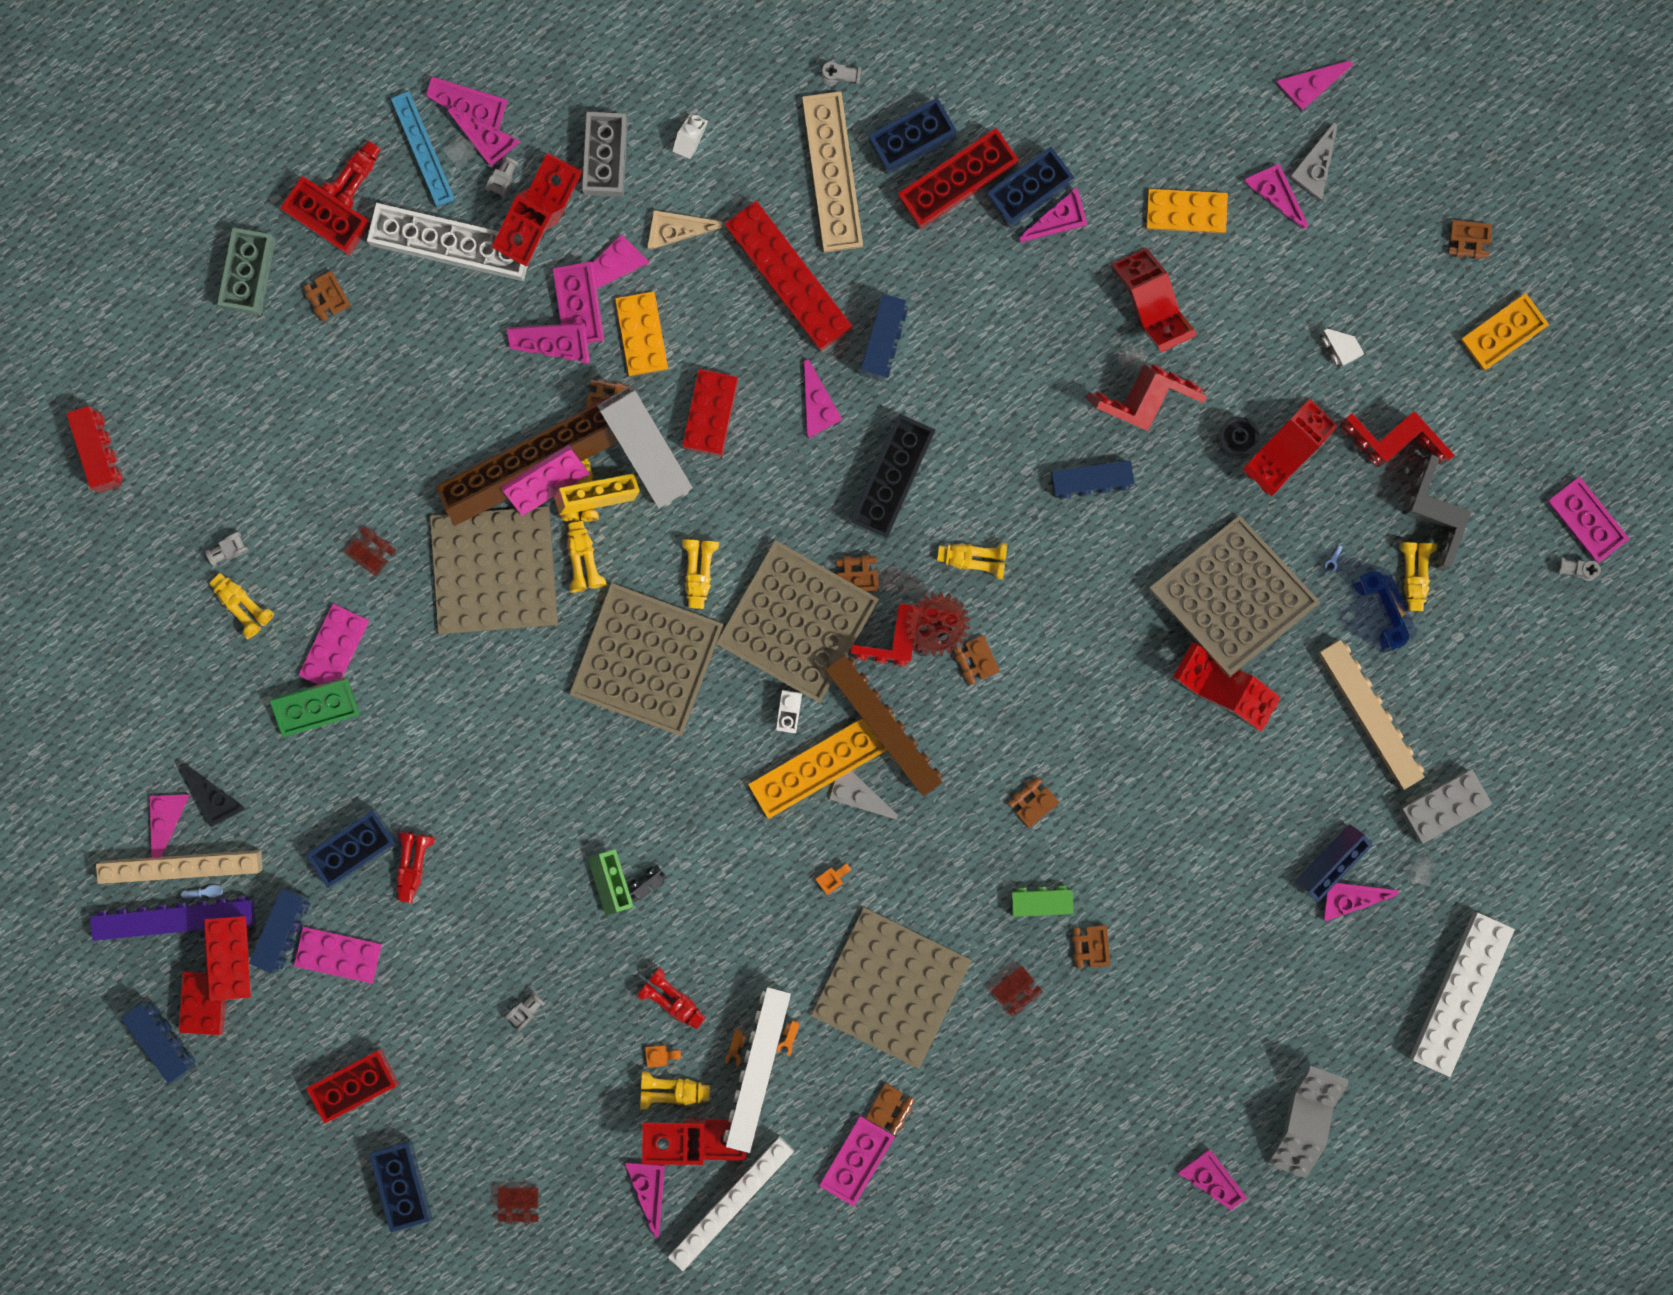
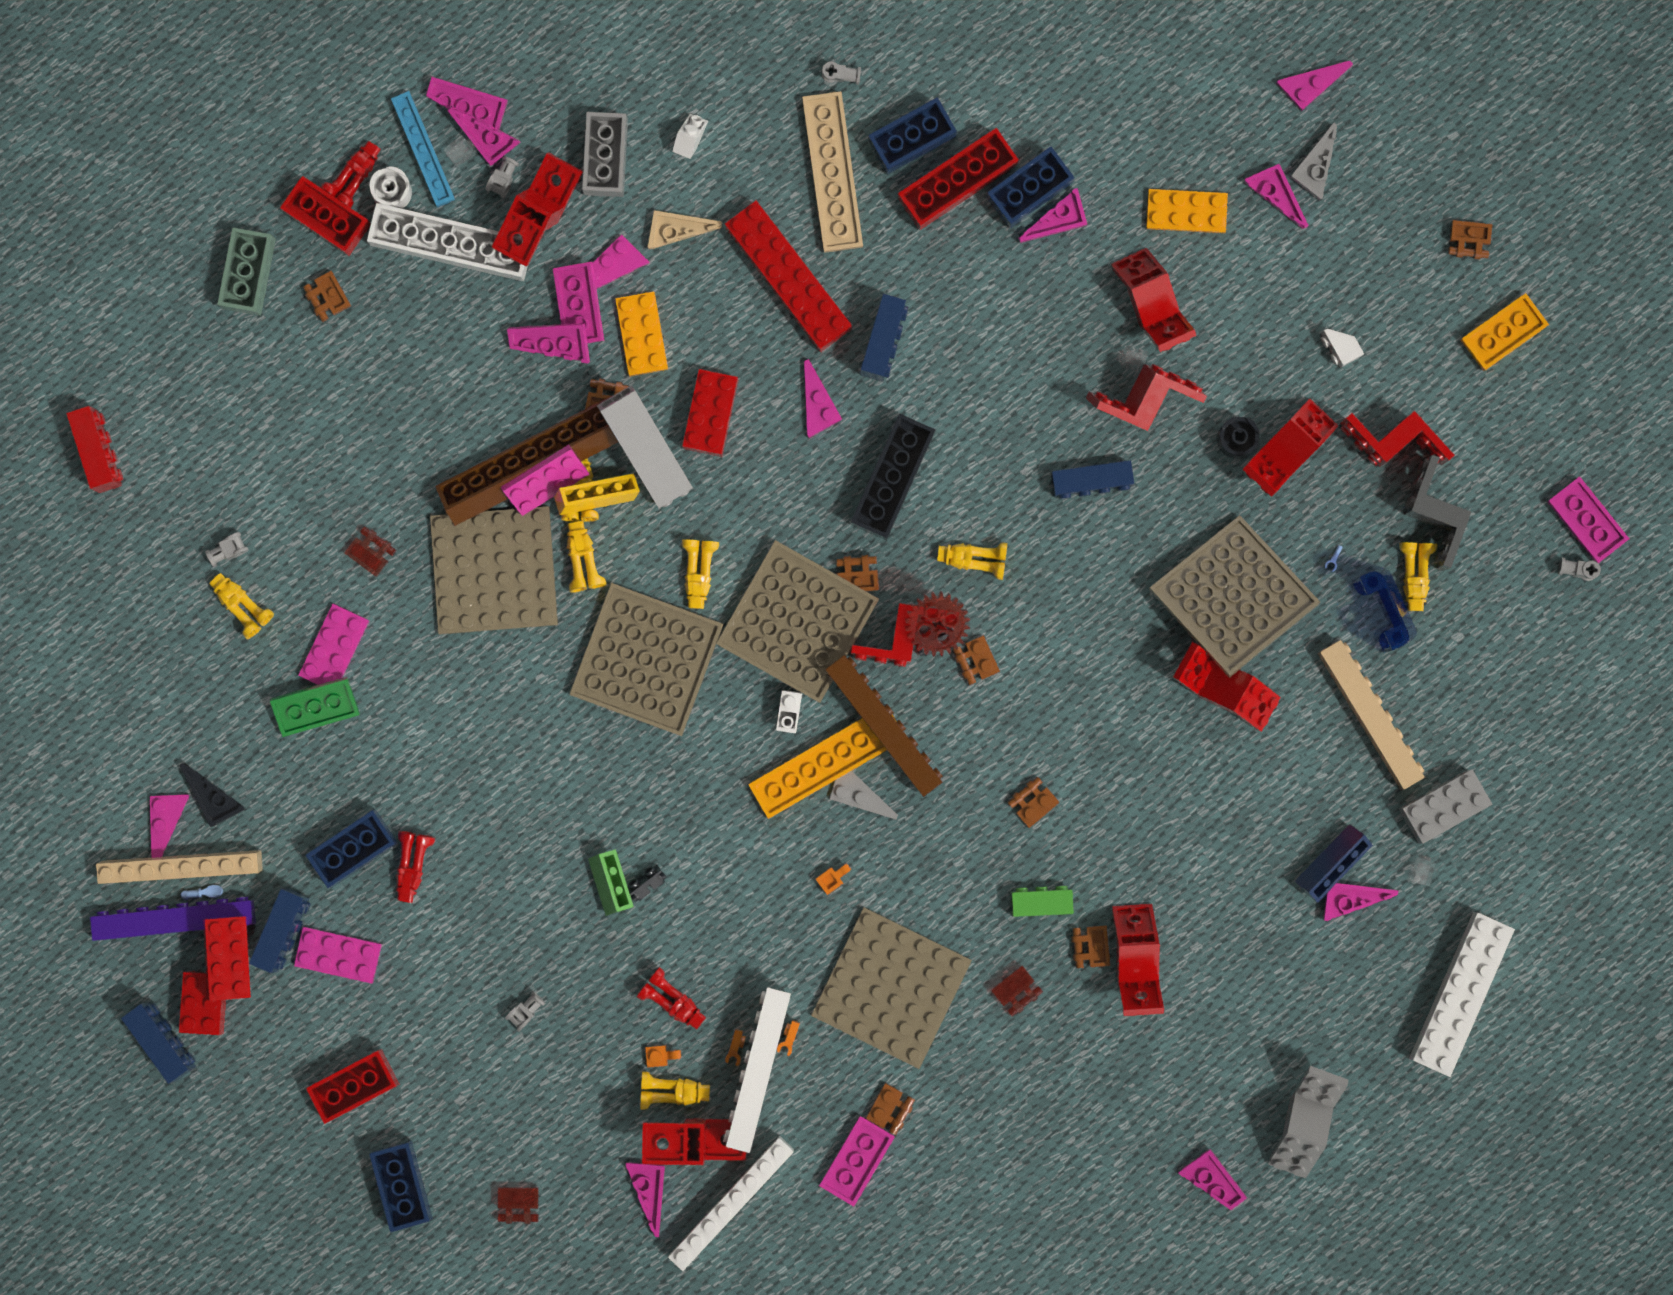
none -> white brick [370,167,412,209]
none -> red bracket [1112,904,1164,1016]

